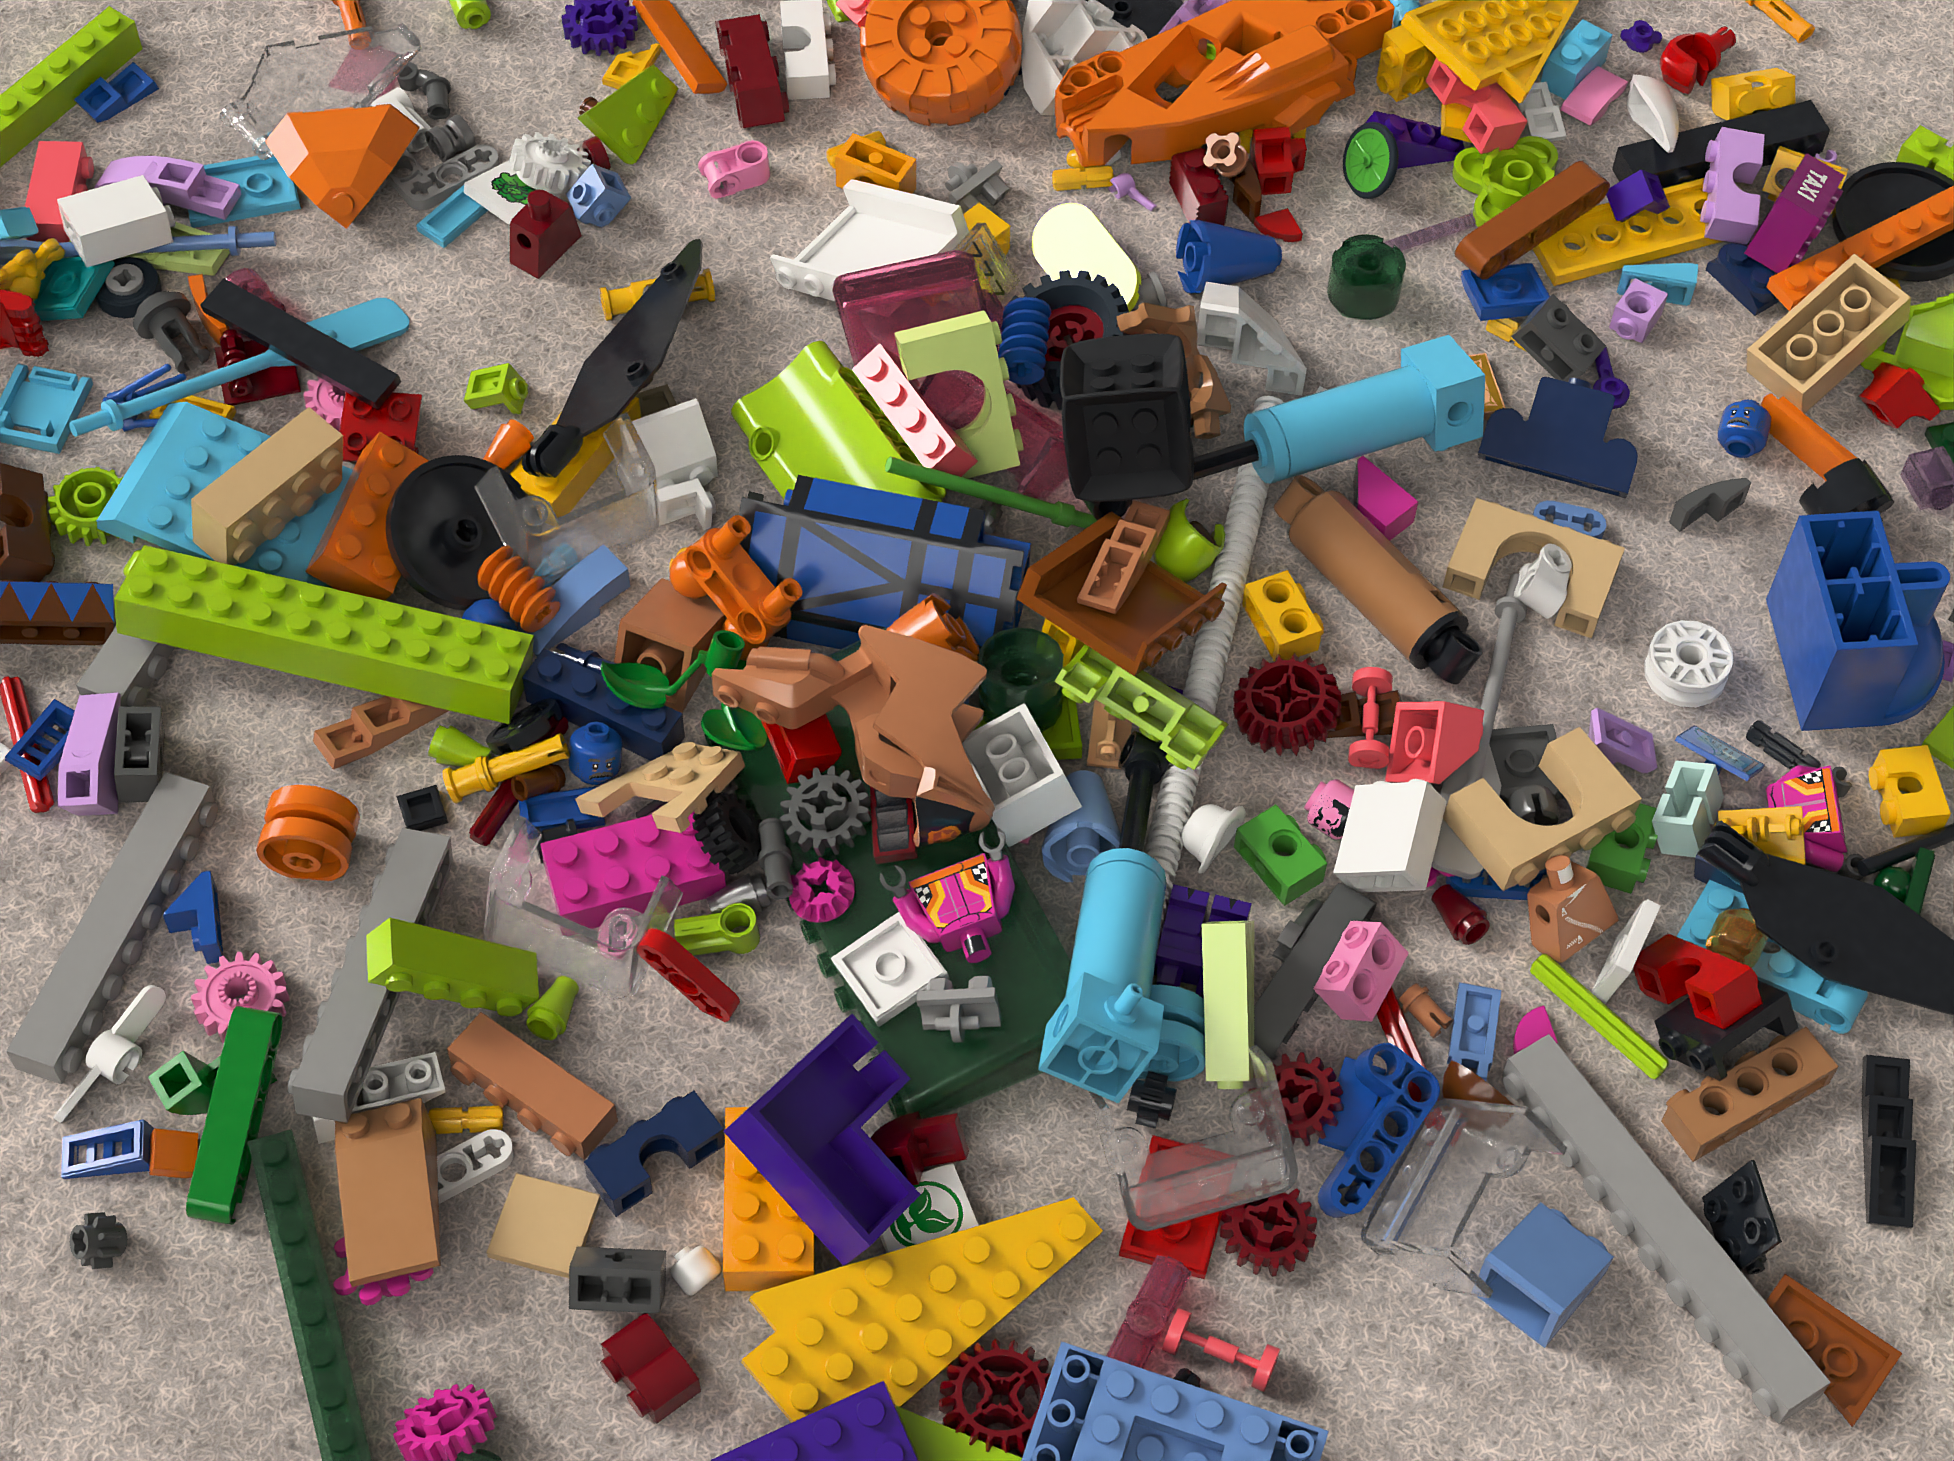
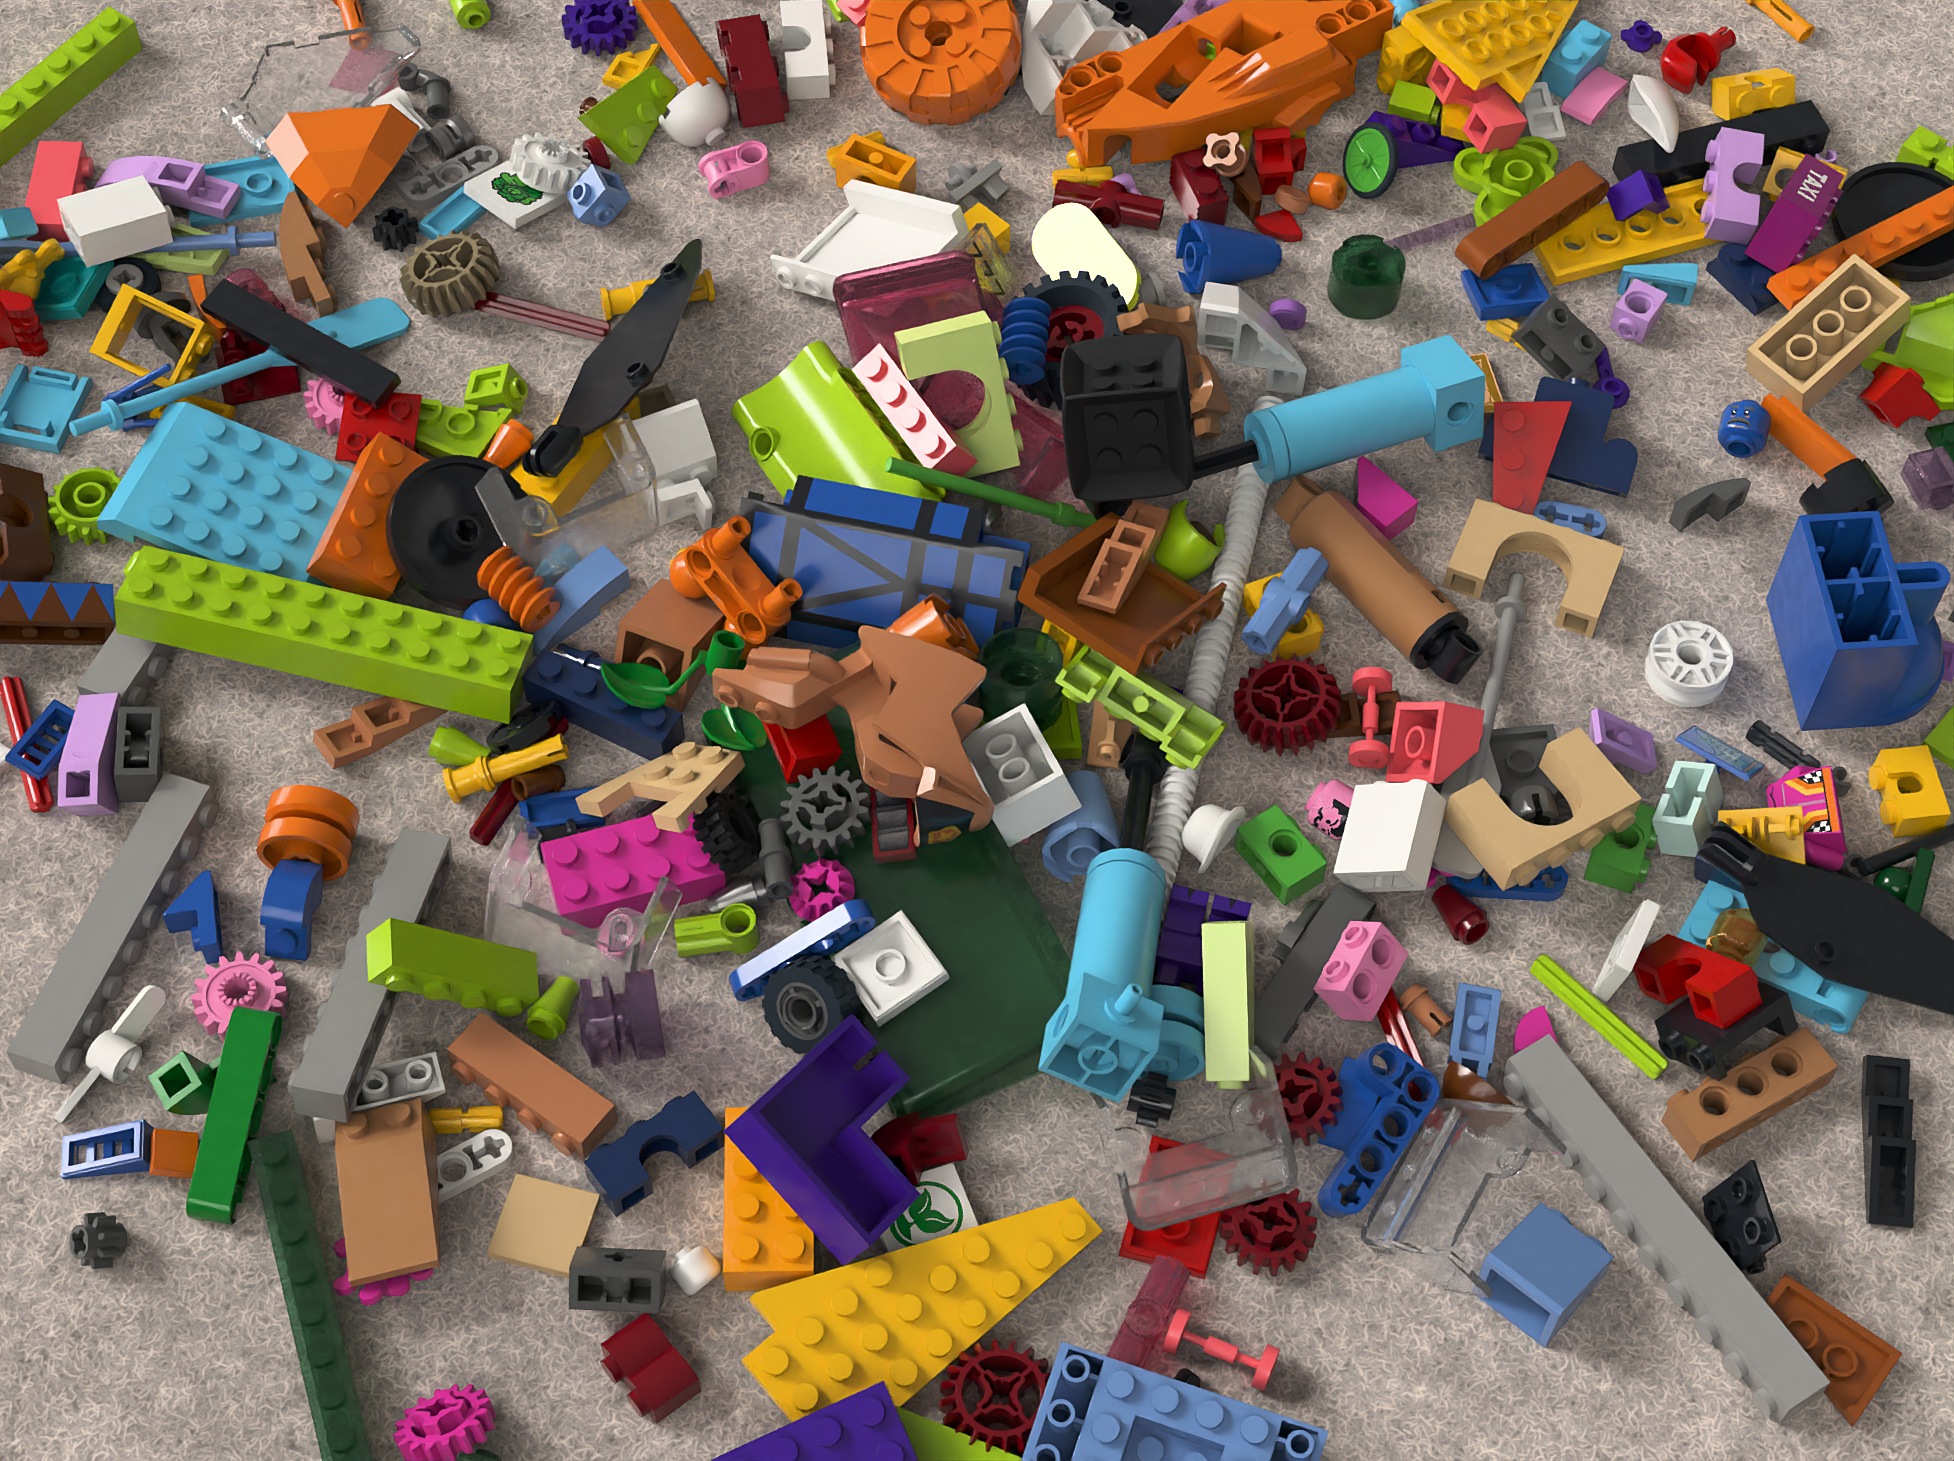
blue slope [74,62,159,123] -> none
tan brick [191,407,343,566] -> none
black tile [397,785,448,831] -> none
dark red torso [510,189,582,279] -> none
blue head [568,722,623,785] -> none
red beam [636,928,740,1022] -> none
dark pink torso [879,828,1015,963] -> none
light grey hips [916,976,1002,1043] -> none
white piece [1514,543,1572,619] -> none
nougat torso [1527,855,1619,963] -> none
none -> yellow window [89,283,215,389]
none -> blue brick [260,859,323,961]
none -> medium nougat slope [279,191,339,318]
none -> black gear [372,207,419,252]
none -> dark tan gear [400,229,500,318]
none -> lime wing [415,398,514,459]
none -> axle [471,291,611,343]
none -> clear purple wheel [577,969,666,1069]
none -> white cylinder [659,77,731,147]
none -> blue beam [729,899,876,1002]
none -> black wheel [762,955,861,1055]
none -> dark red piece [1052,179,1165,231]
none -> medium blue piece [1241,547,1330,655]
none -> medium lavender tile [1269,299,1307,330]
none -> nougat tile [1273,185,1311,214]
none -> orange piece [1307,171,1347,210]
none -> lime brick [1387,80,1441,126]
none -> red wing [1493,401,1572,515]

